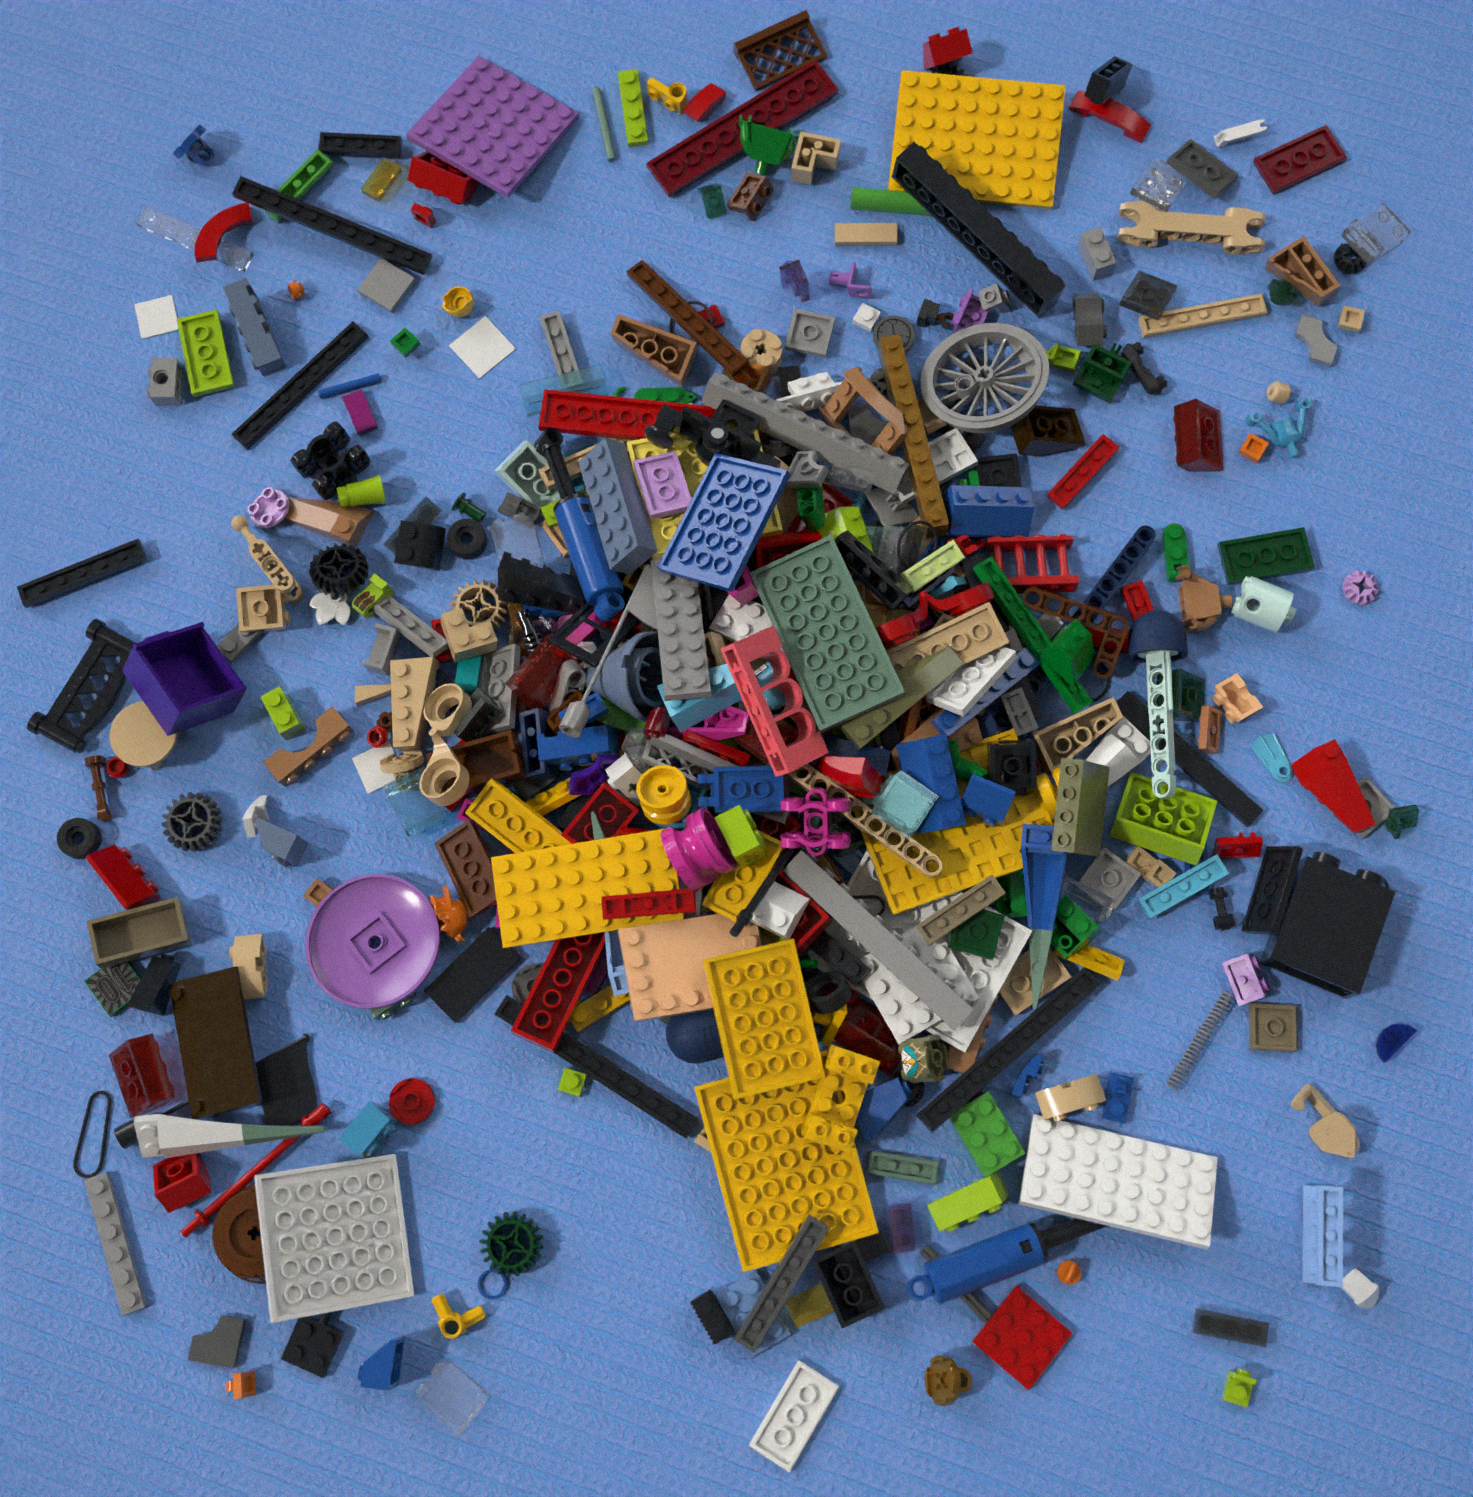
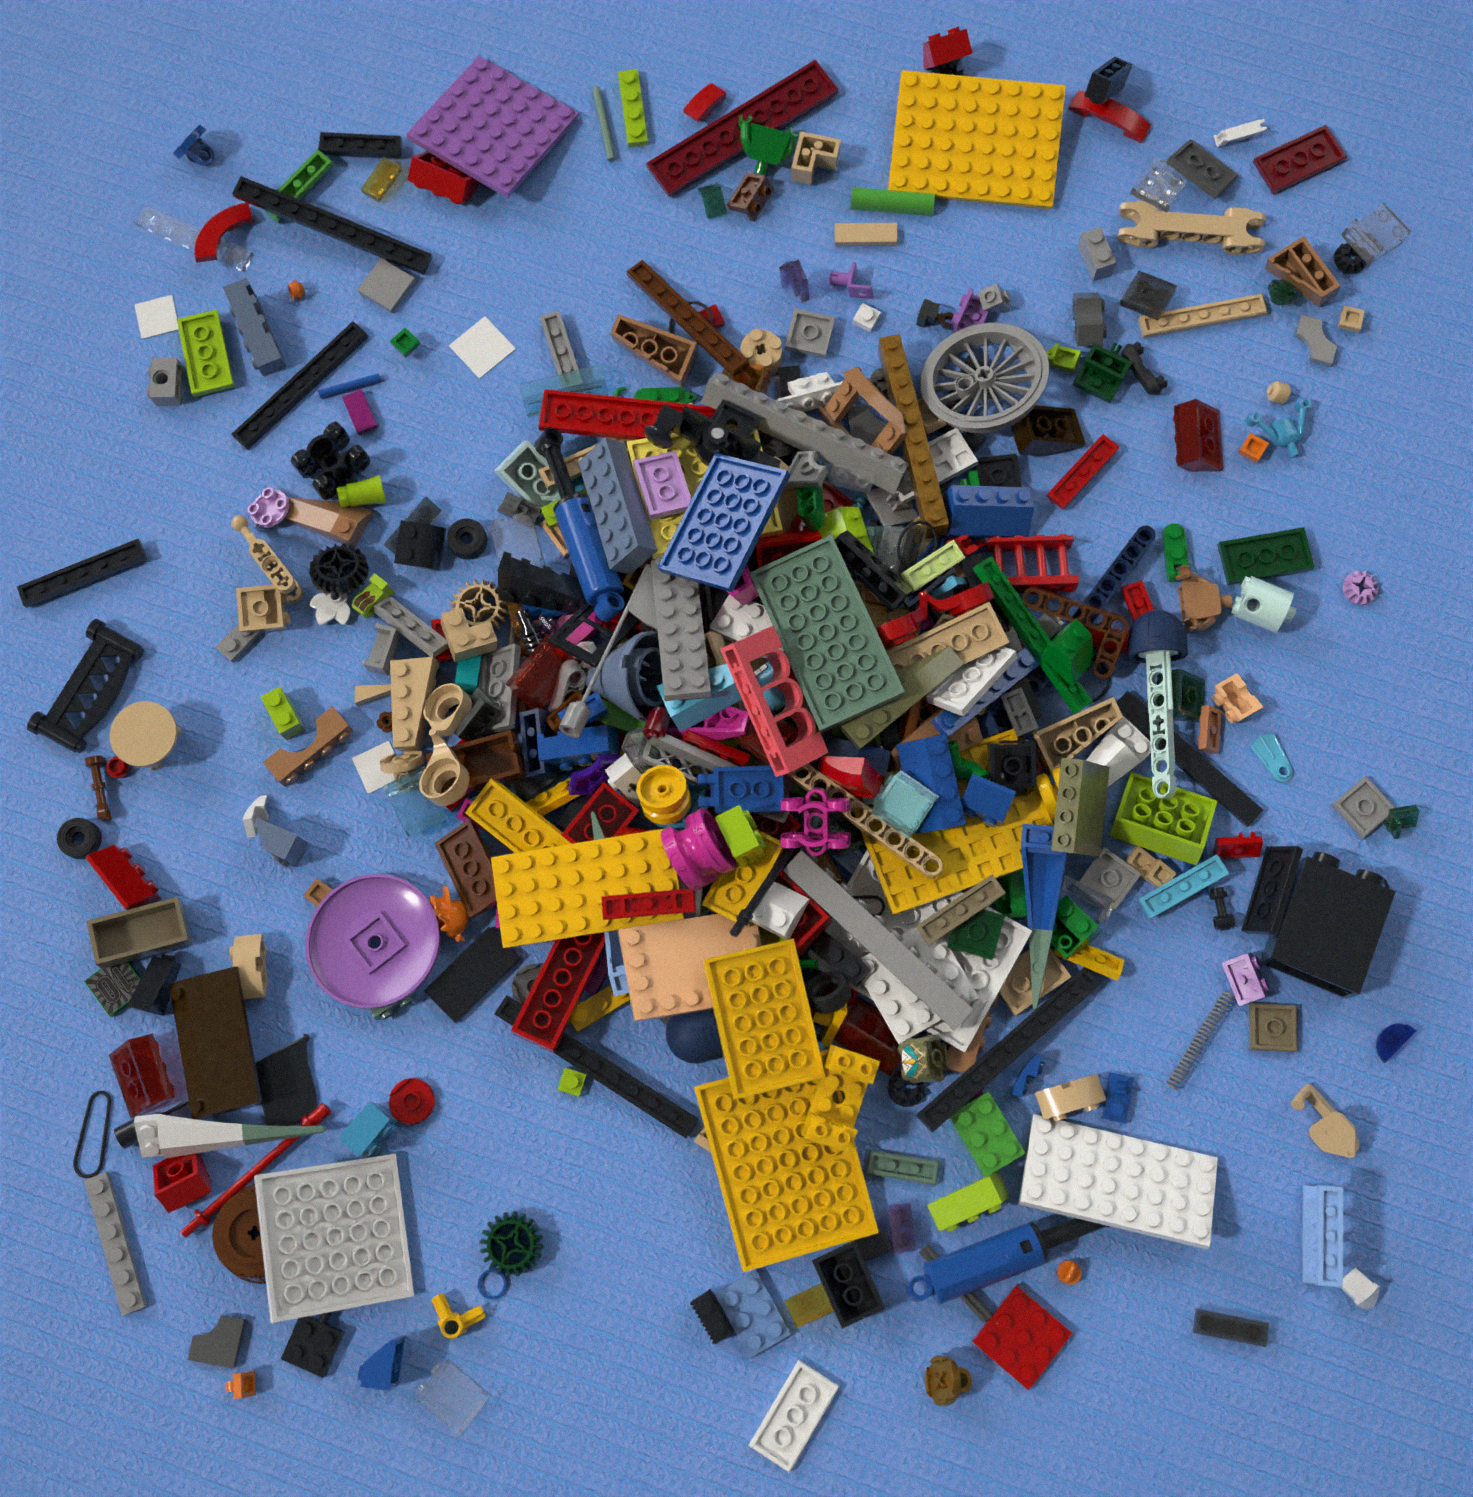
dark purple container [122,622,247,736] -> none
dark grey gear [161,792,224,852] -> none
red plate [367,726,388,748] -> none
red plate [411,203,436,229] -> none
yellow hair [442,286,474,318] -> none
dark green pin [452,493,487,523] -> none
yellow plate [647,77,687,115] -> none
reddish brown fence [733,10,827,91] -> none
dark grey plate [733,1214,830,1353] -> none
blue slope [856,1076,912,1143] -> none
dark grey tile [873,315,915,352] -> none
black brick [892,141,1066,319] -> none
lime bracket [1222,1368,1257,1407] -> none
red wedge [1290,739,1376,834] -> none

